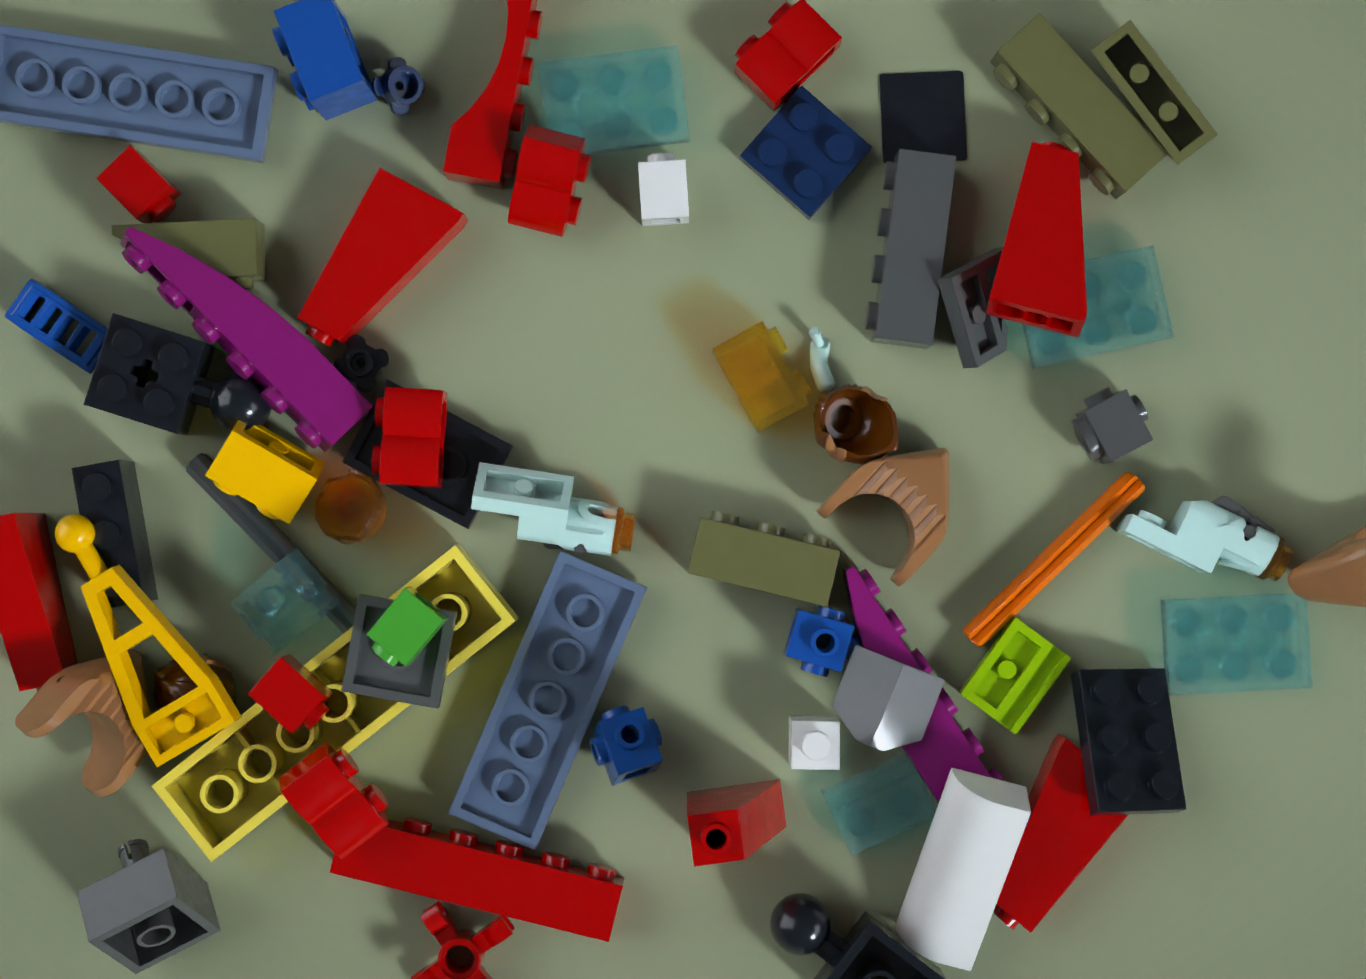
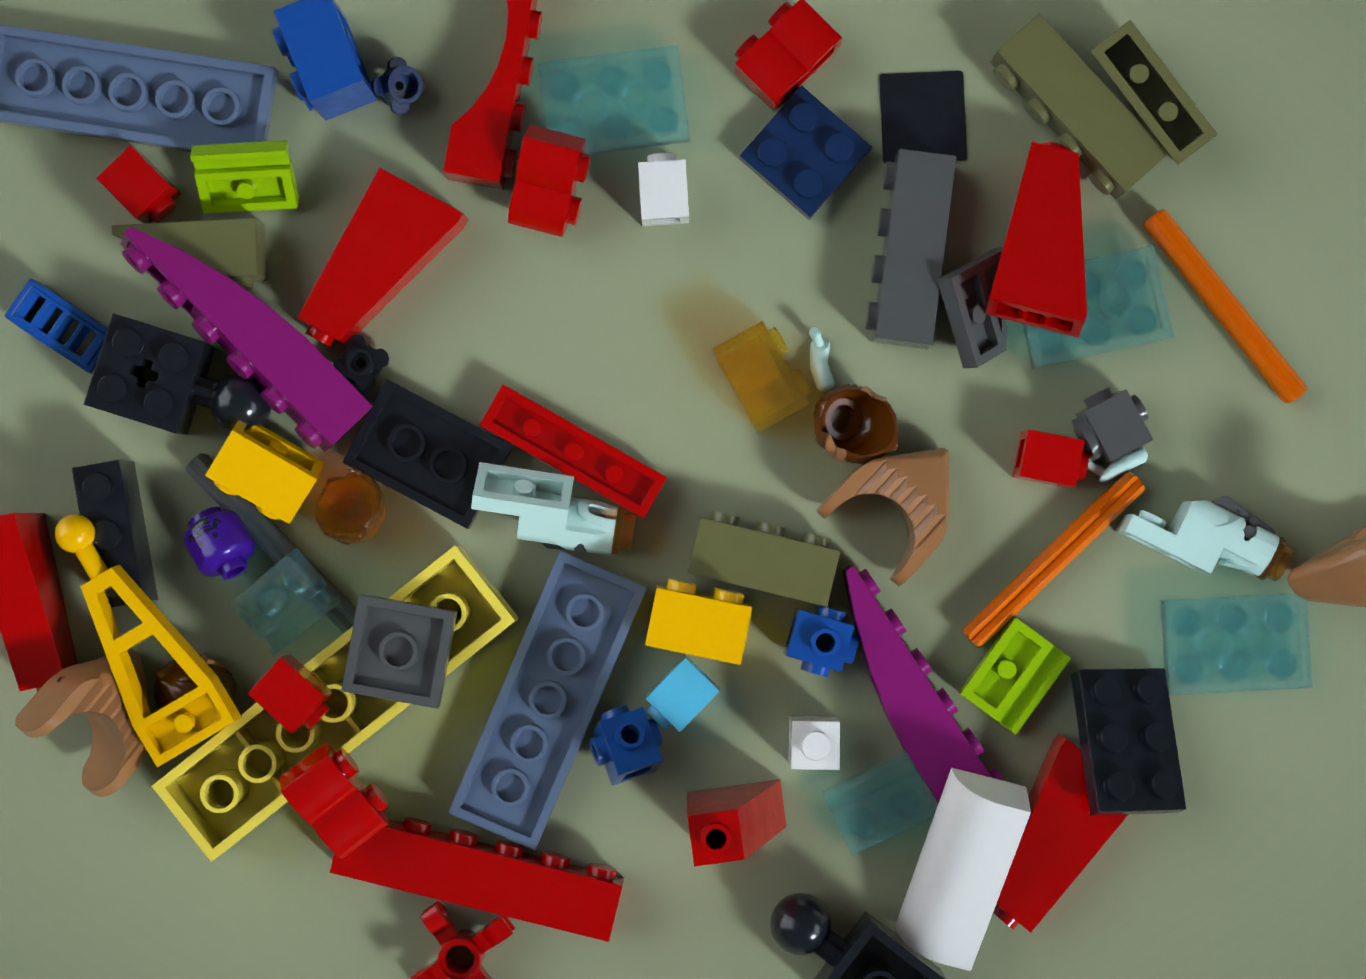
dark grey brick [77,839,221,974] -> none
bright green brick [366,587,449,666] -> none
red brick [372,387,447,488] -> none
dark grey slope [831,644,945,751] -> none
none -> dark purple head [183,506,255,580]
none -> lime plate [190,140,299,214]
none -> red plate [479,384,667,518]
none -> yellow brick [645,578,753,665]
none -> medium azure brick [645,655,720,732]
none -> red brick [1012,429,1089,488]
none -> light aqua piece [1087,446,1148,482]
none -> orange axle [1143,209,1307,403]

